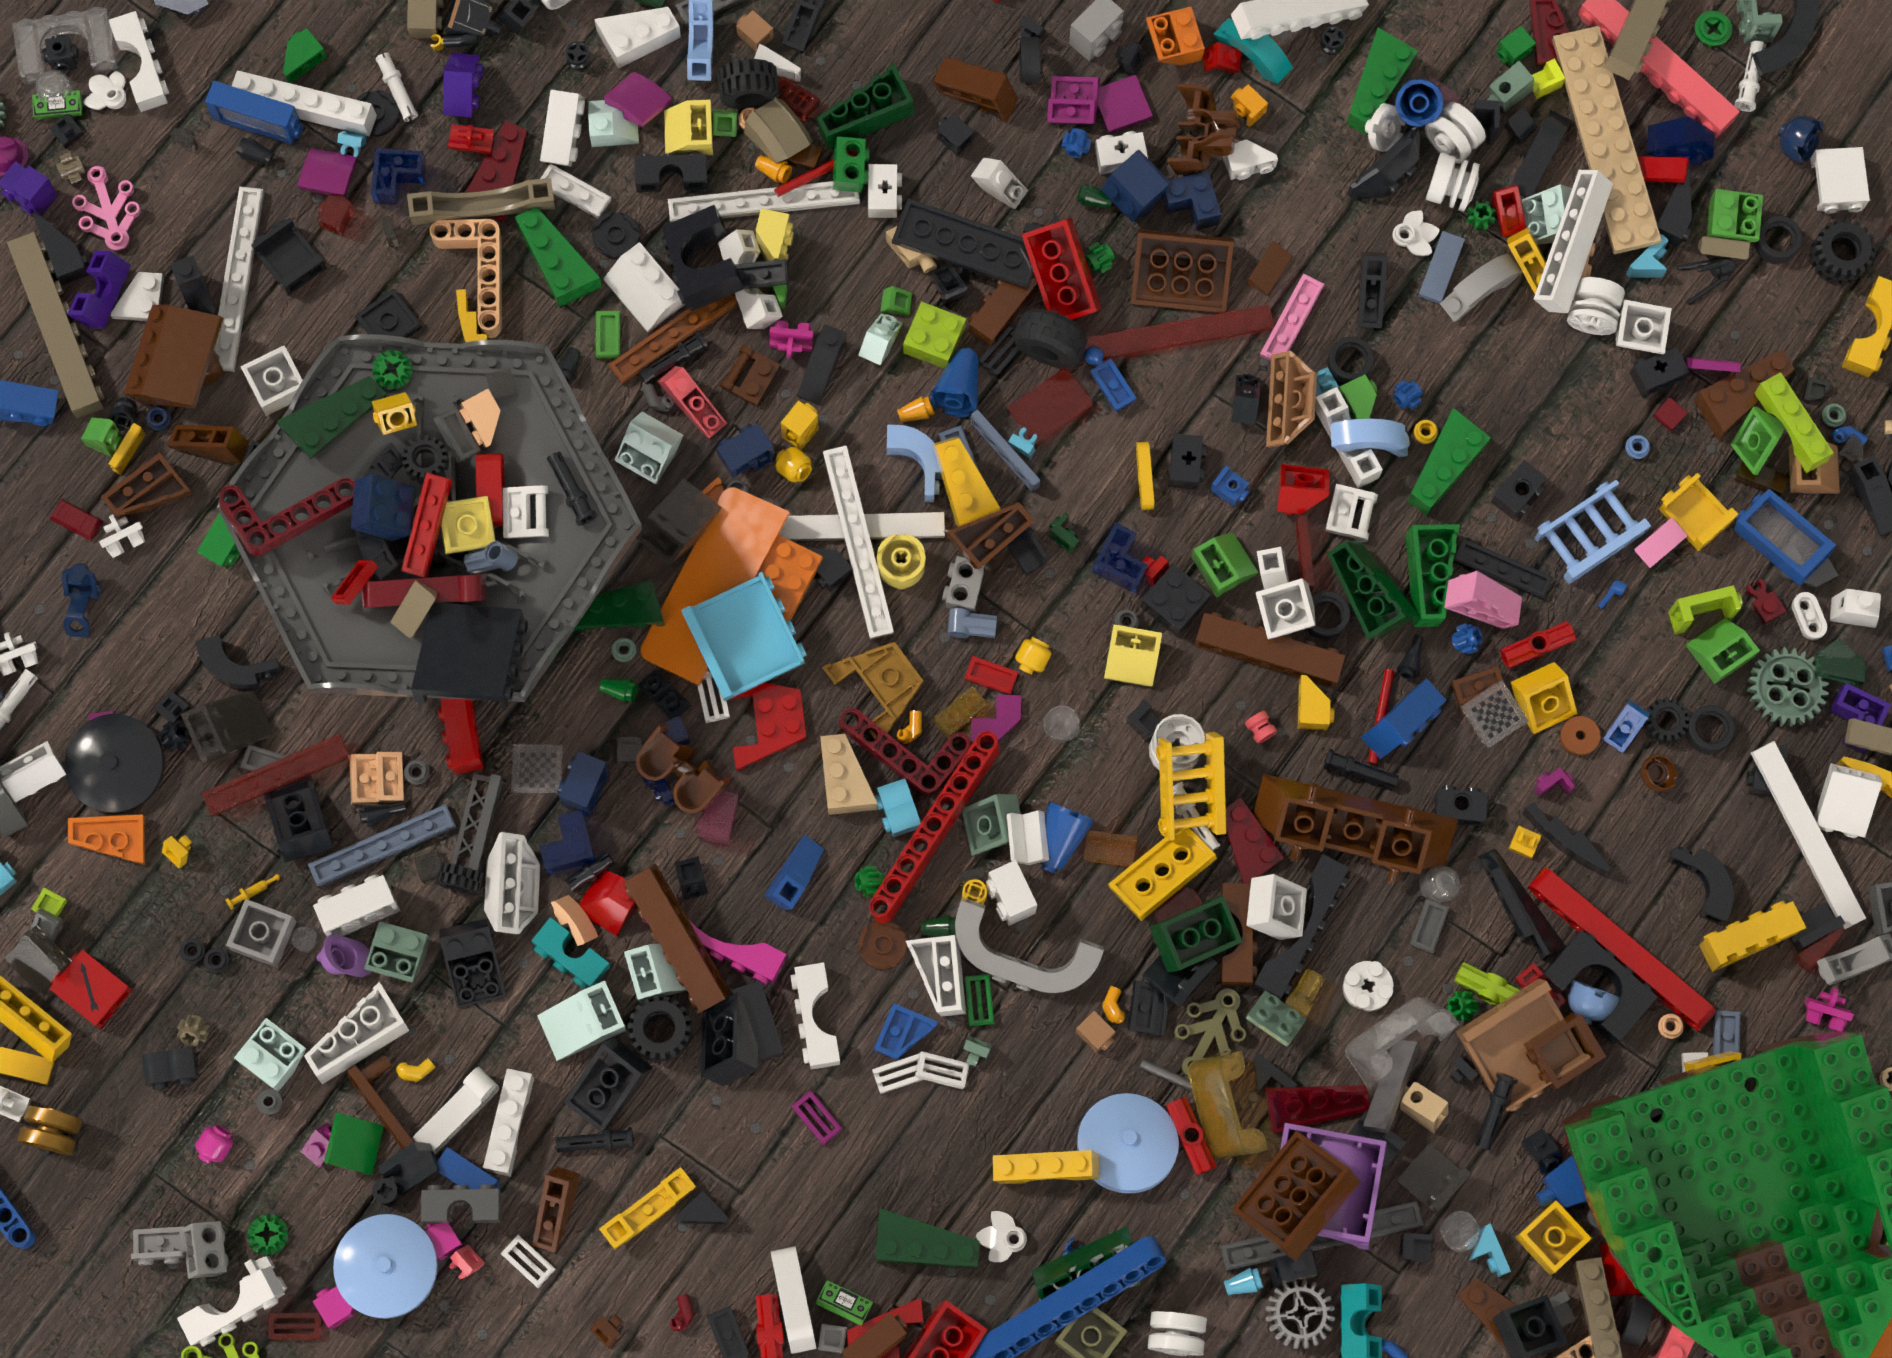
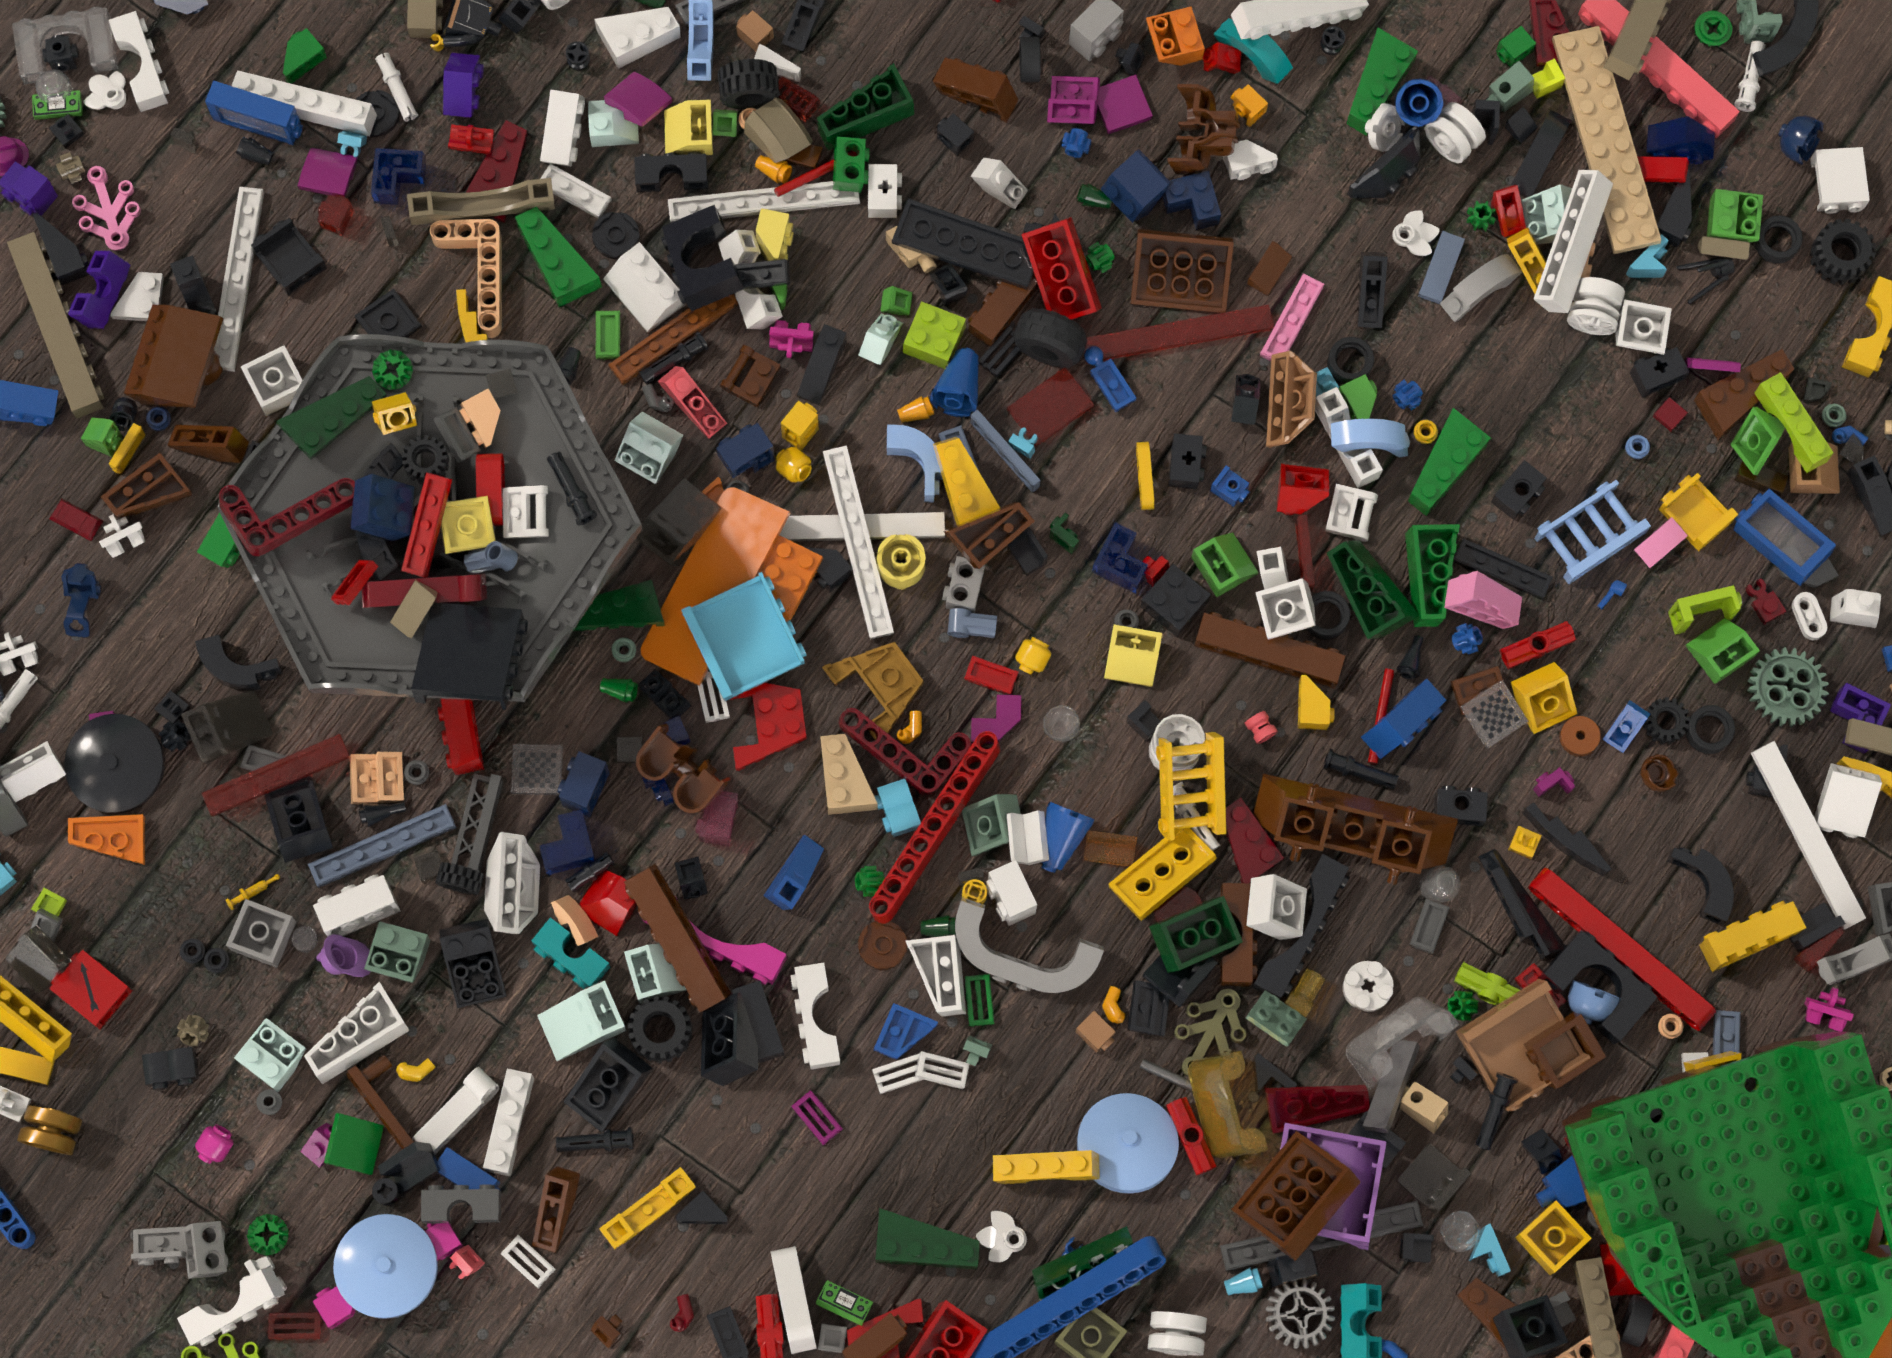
yellow tile [162,835,192,869] -> none
clear yellow slope [933,686,988,738] -> none
white brick [1095,131,1148,175] -> none
white wheel [1425,153,1480,211] -> none
clear green slope [1815,638,1865,686] -> none

